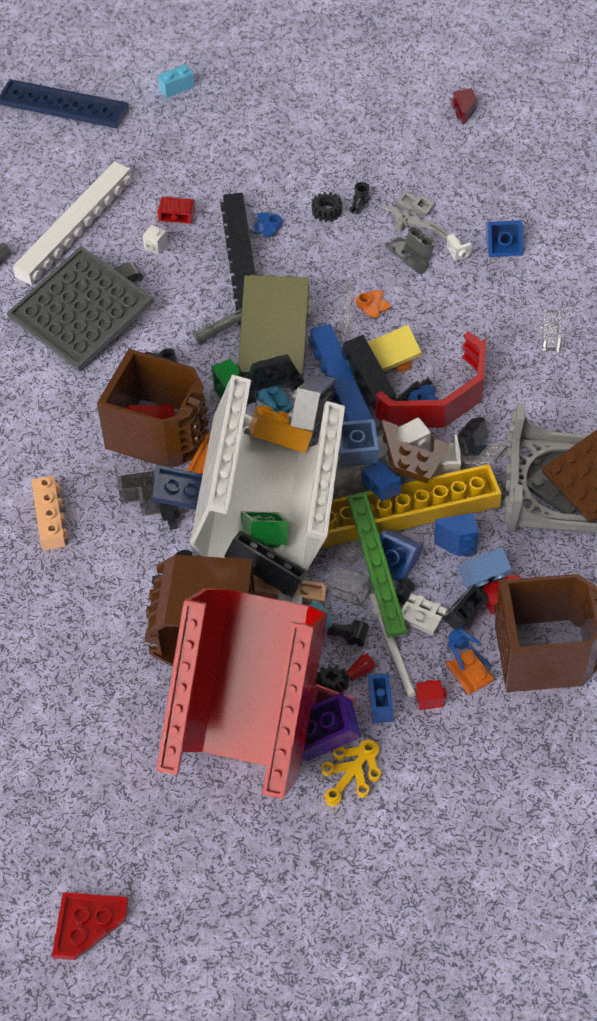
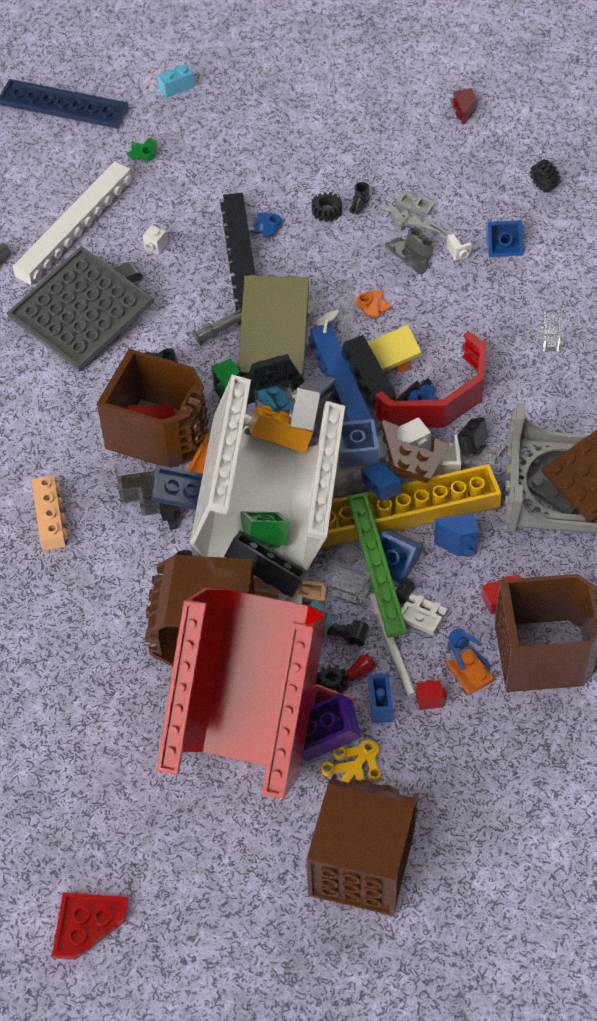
red brick [157,196,195,224] -> none
black brick [442,584,489,629] -> none
medium blue brick [457,547,512,588] -> none
none -> green plate [127,137,157,161]
none -> reddish brown container [306,774,419,916]
none -> white piece [315,310,339,333]
none -> black tyre [530,159,561,193]

